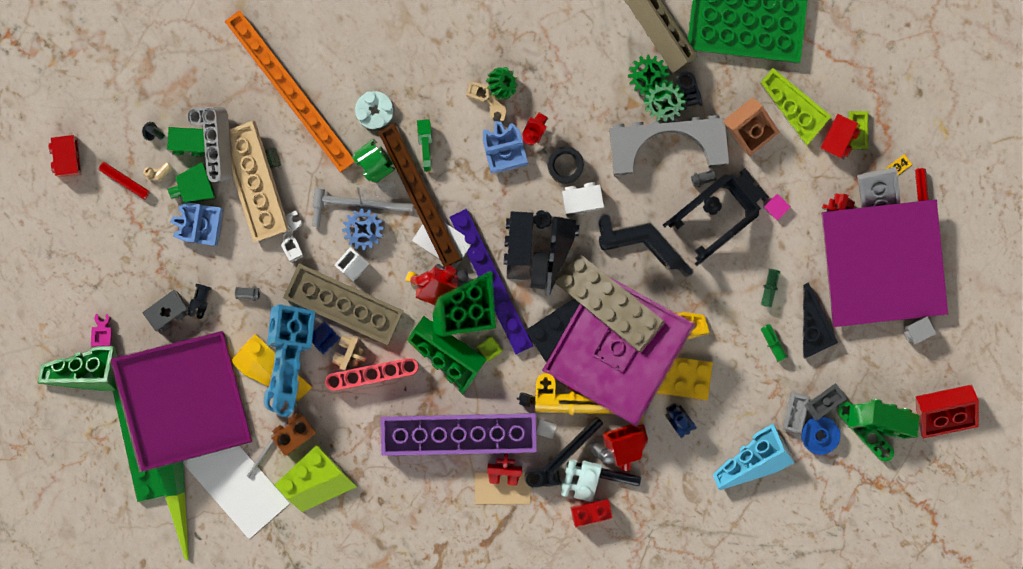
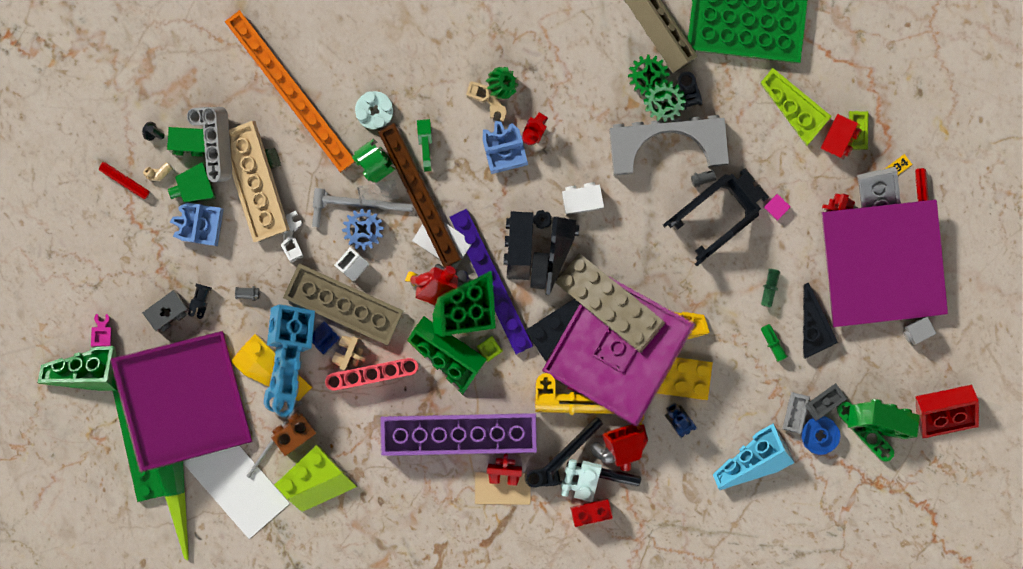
red brick [48,135,82,177] -> none
black plate [516,392,535,407] -> none
white sticker [536,420,557,439] -> none
black tyre [548,146,584,184] -> none
black piece [598,214,693,277] -> none
black plate [703,196,722,215] -> none
nougat brick [723,97,780,156] -> none

